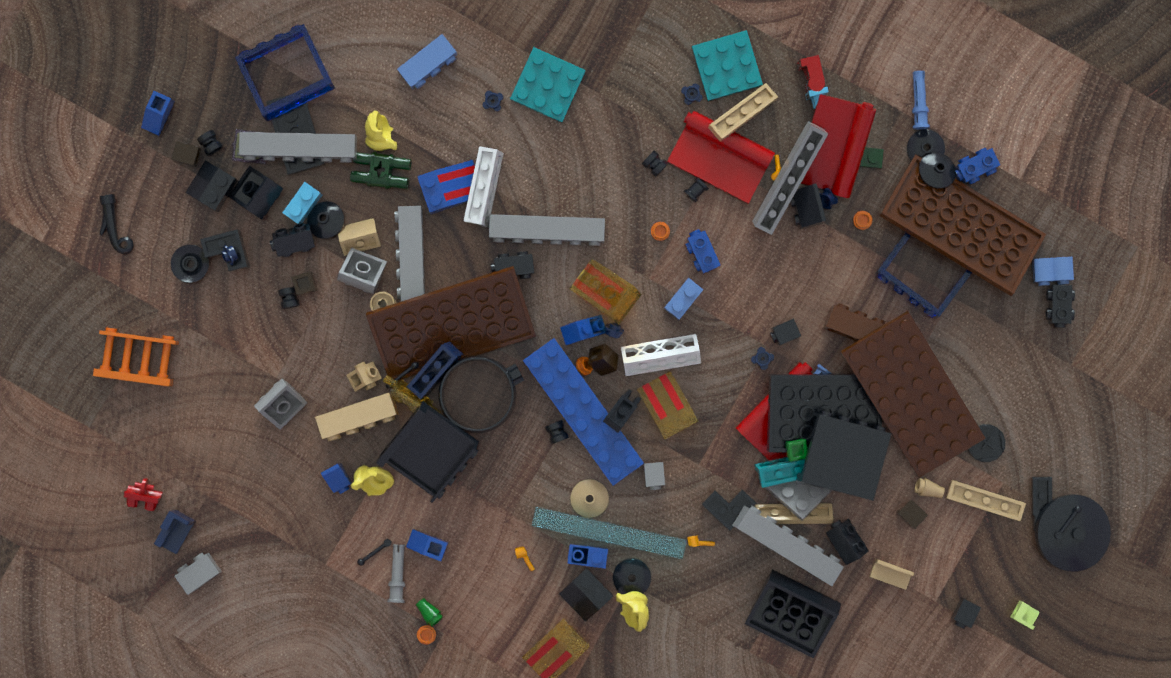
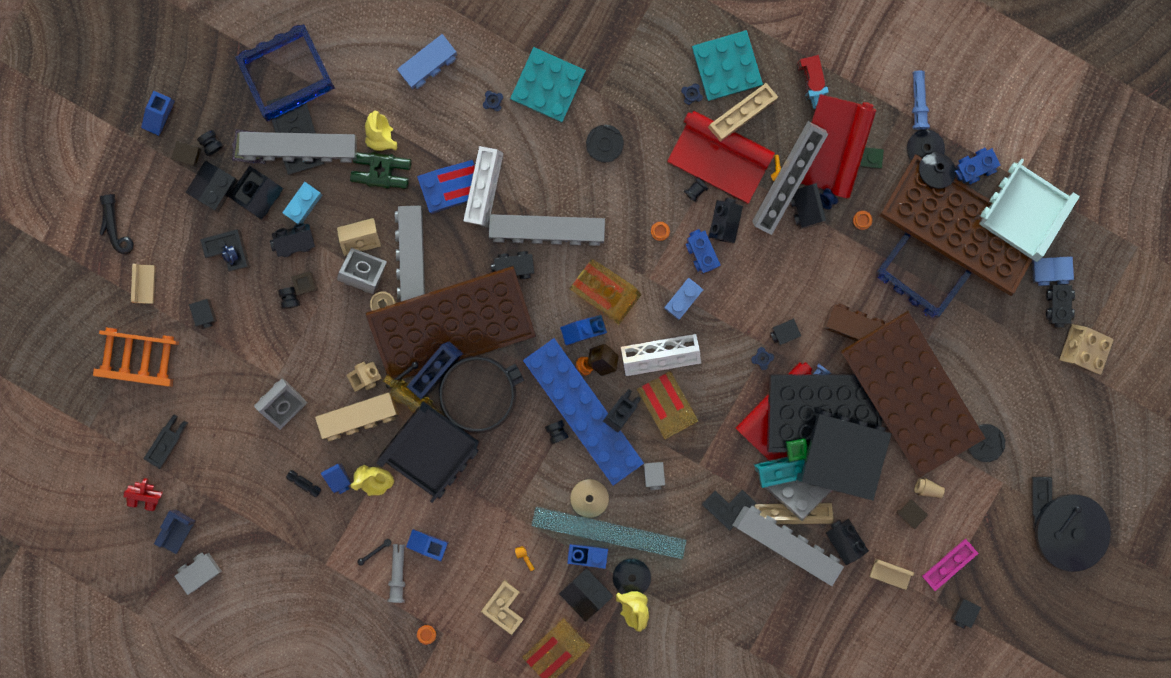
black dish [171,244,209,283] -> none
black dish [307,201,345,239] -> none
green cone [416,598,443,627] -> none
dark blue plate [605,323,624,338] -> none
black wheel [642,150,668,177] -> none
light orange hand [687,535,715,547] -> none
black slope [745,569,841,658] -> none
tan plate [946,480,1026,521] -> none
yellowish green panel [1010,601,1039,630] -> none
none -> tan panel [131,264,156,304]
none -> black hinge [144,414,188,469]
none -> black brick [189,299,217,329]
none -> black axle [286,470,321,497]
none -> tan panel [481,580,523,635]
none -> black tile [586,124,624,163]
none -> black brick [708,198,743,243]
none -> dark pink plate [922,539,979,591]
none -> light aqua panel [979,159,1080,262]
none -> tan bracket [1059,324,1113,375]

